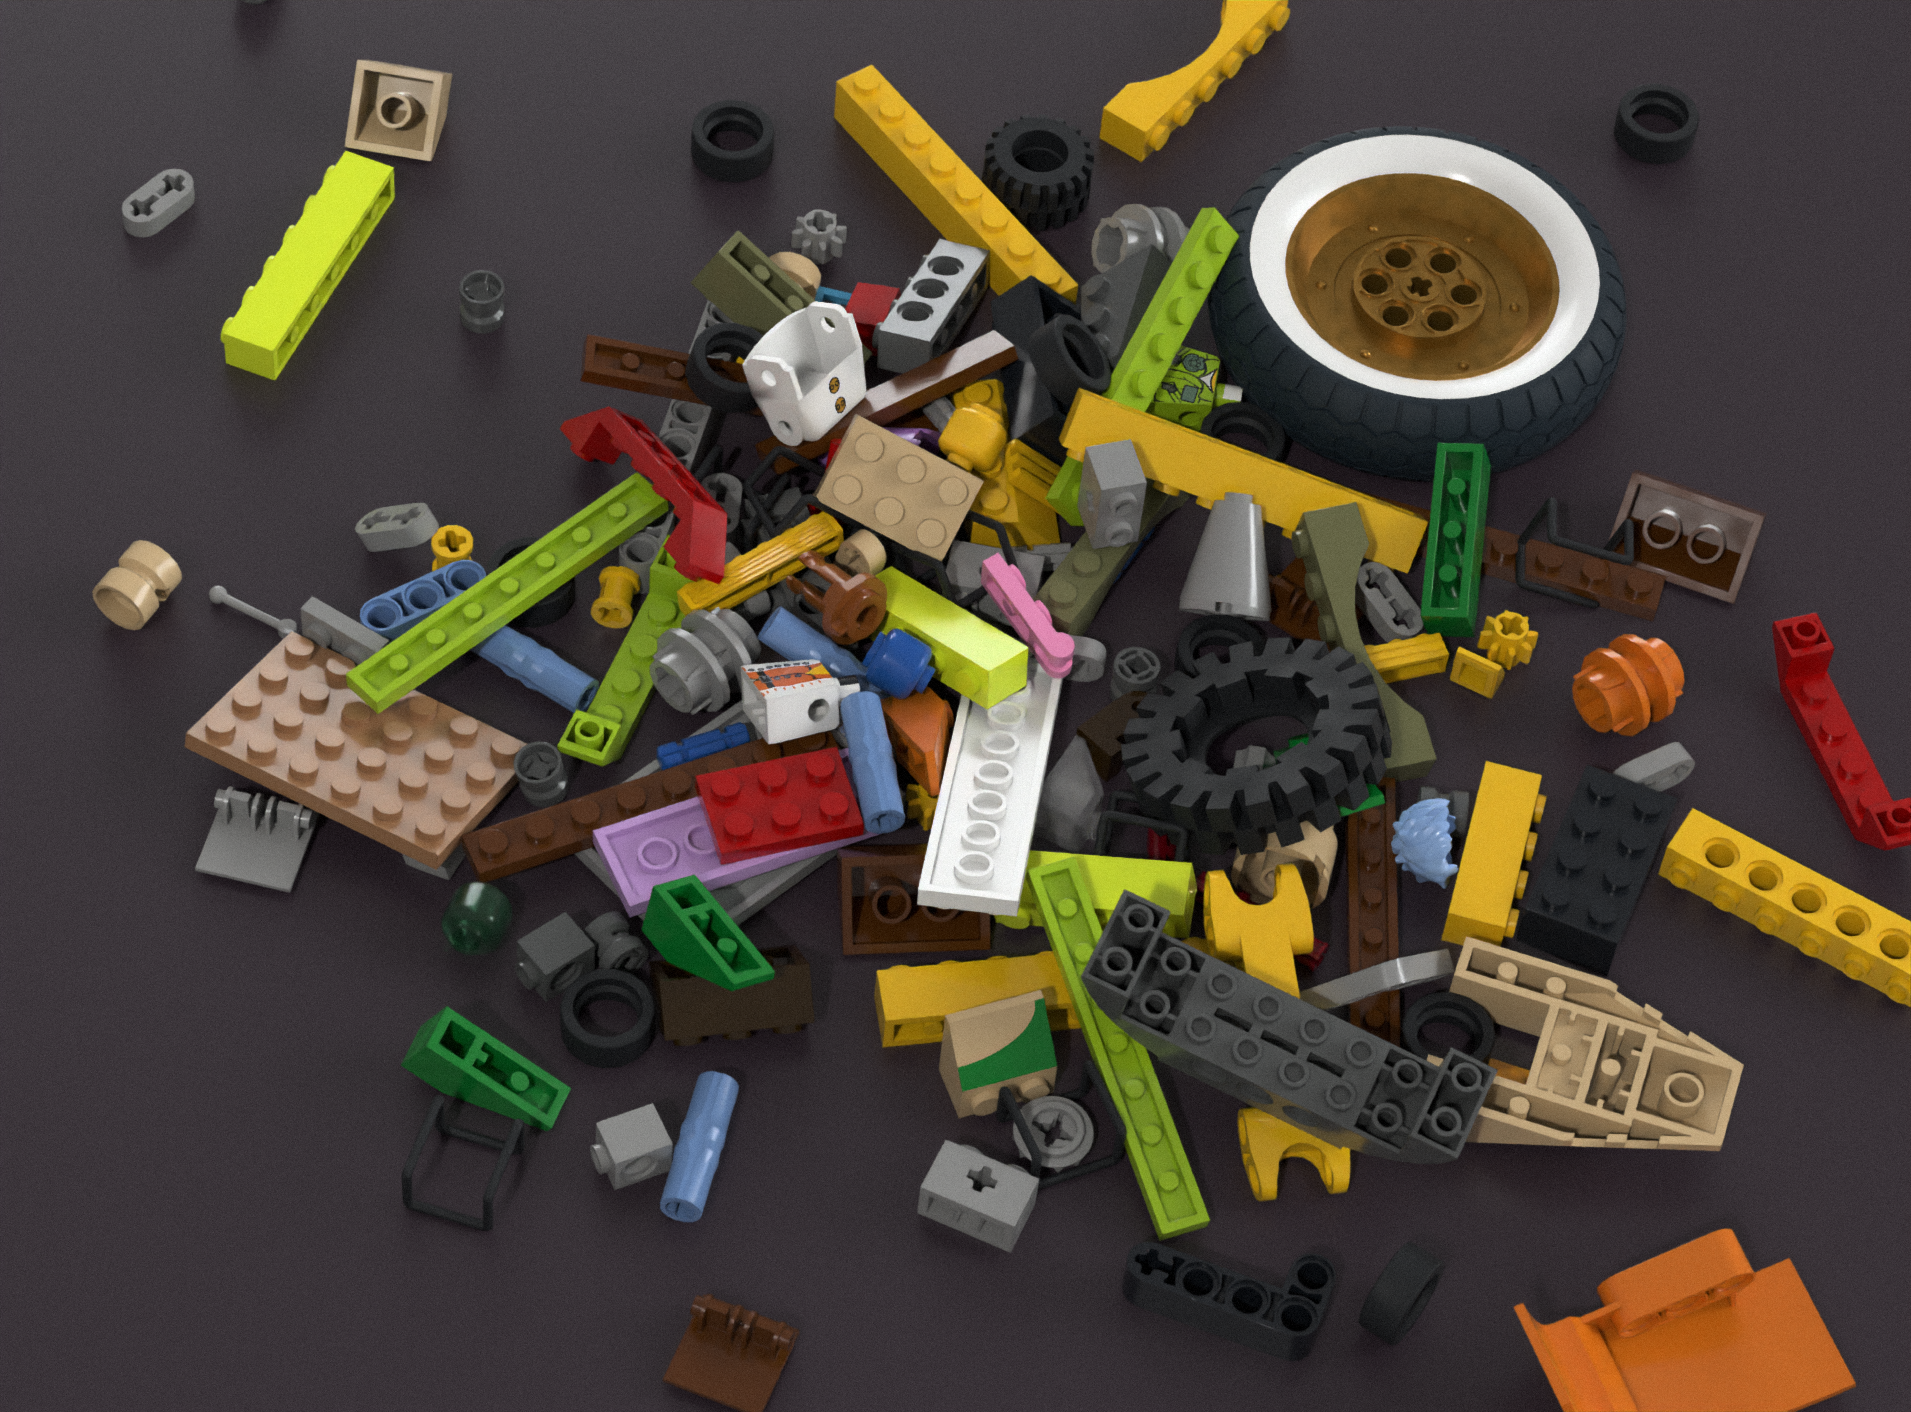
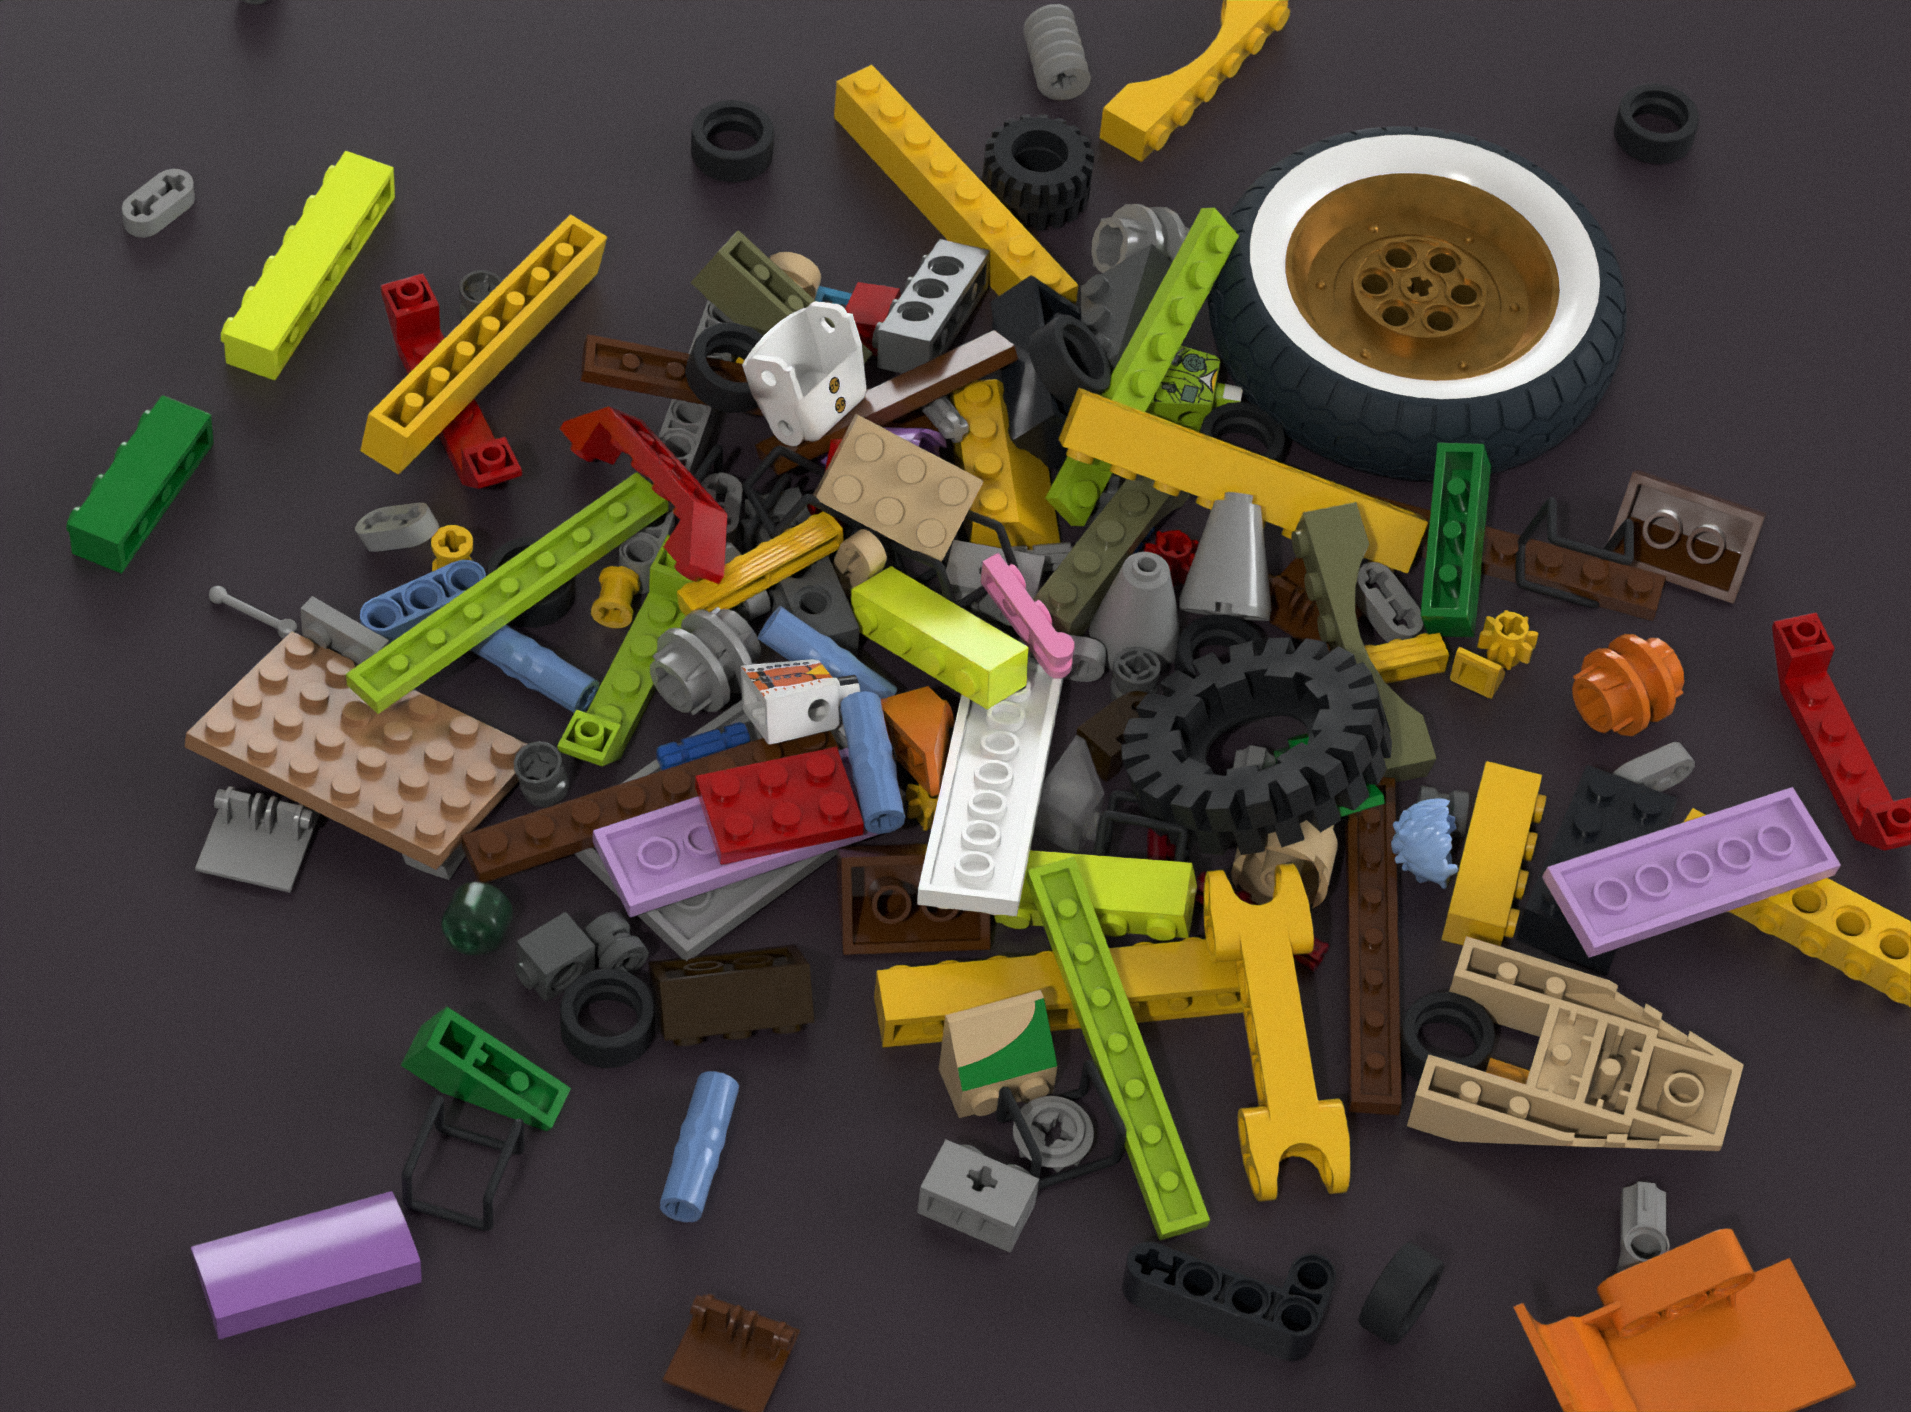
tan wheel [92,540,182,630] -> none
tan slope [345,60,452,161] -> none
light grey brick [590,1103,673,1190] -> none
green slope [642,874,775,991] -> none
dark orange piece [786,551,887,645] -> none
light grey gear [791,209,847,265] -> none
blue head [861,628,936,700] -> none
yellow head [938,403,1007,473] -> none
yellow tile [1003,438,1061,514] -> none
light grey brick [1077,439,1147,549] -> none
dark grey slope [1081,889,1498,1164] -> none
light grey beam [1299,949,1455,1012] -> none
none -> green brick [66,395,214,574]
none -> medium lavender slope [190,1191,422,1340]
none -> yellow brick [360,214,607,475]
none -> red slope [380,273,522,489]
none -> light grey piece [1023,4,1091,101]
none -> light grey cone [1089,552,1182,672]
none -> red gear [1144,530,1198,586]
none -> lavender plate [1542,787,1841,958]
none -> light grey piece [1616,1182,1670,1273]

